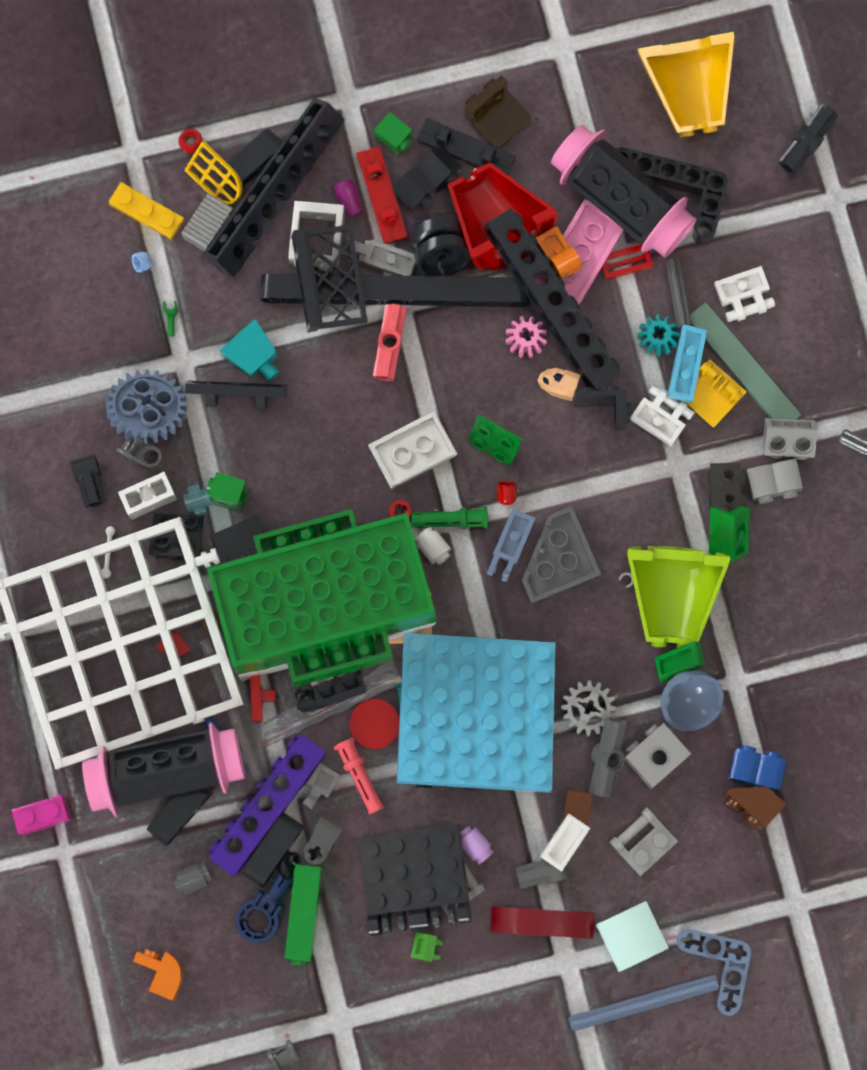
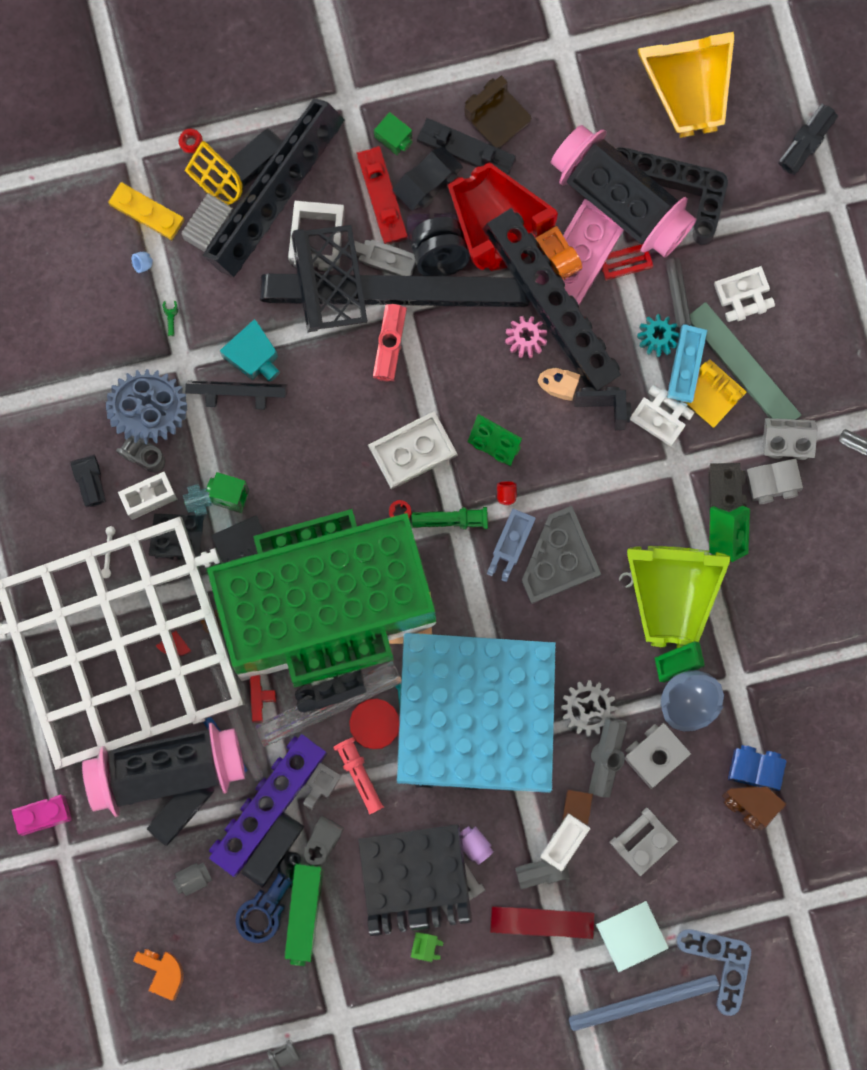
magenta cone [333,179,363,217] -> none
white brick [415,527,451,565] -> none

